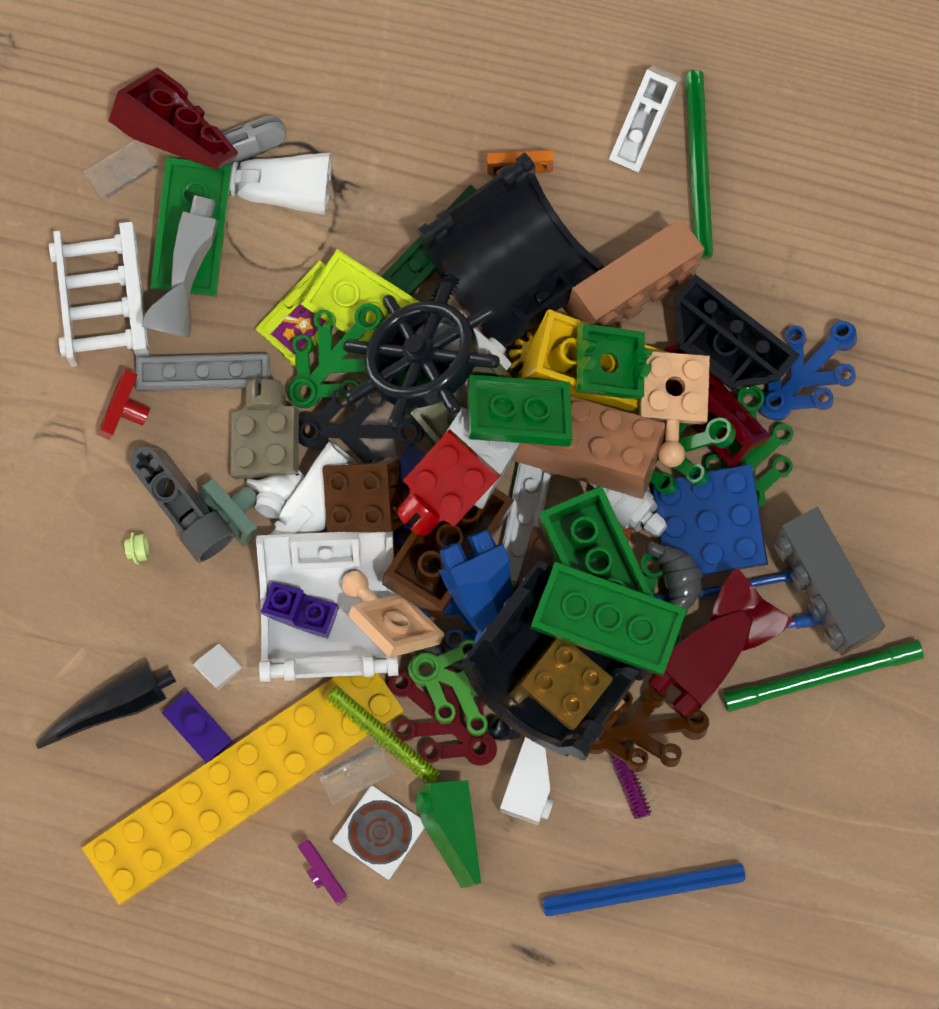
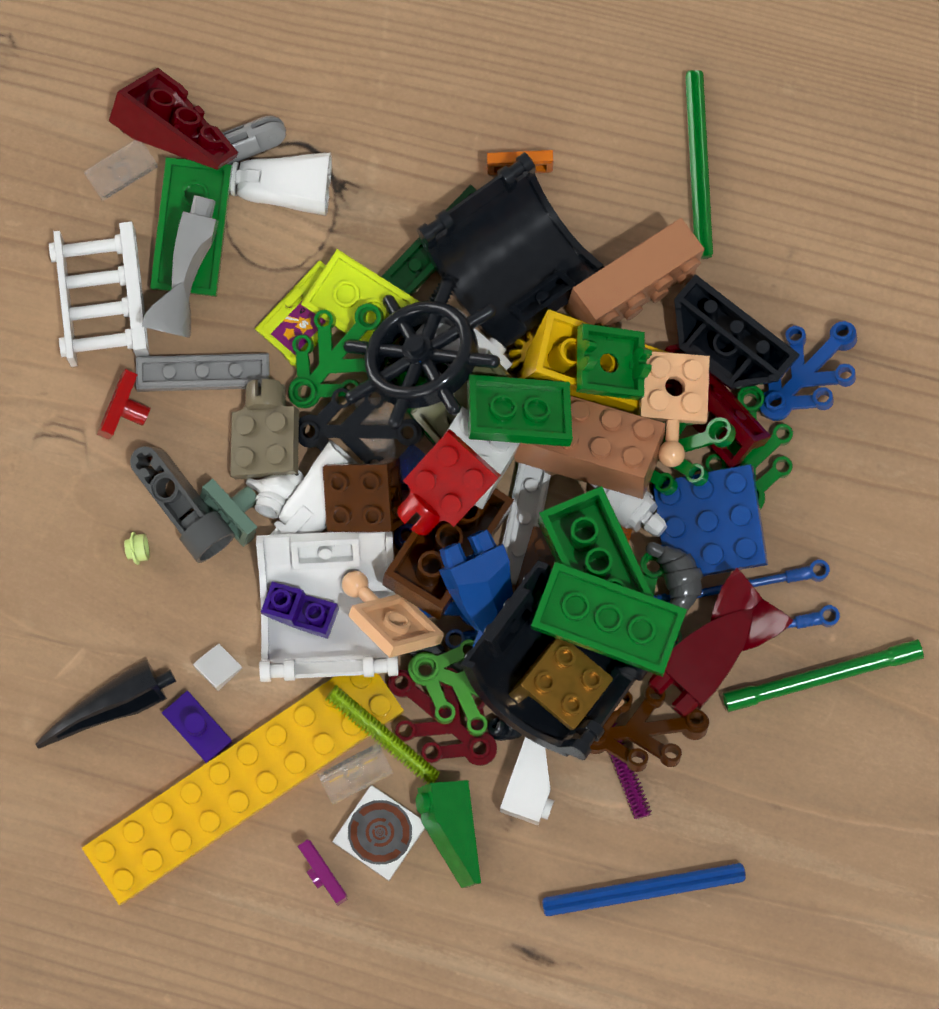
white slope [609,65,682,173] -> none
dark grey brick [774,507,886,656] -> none

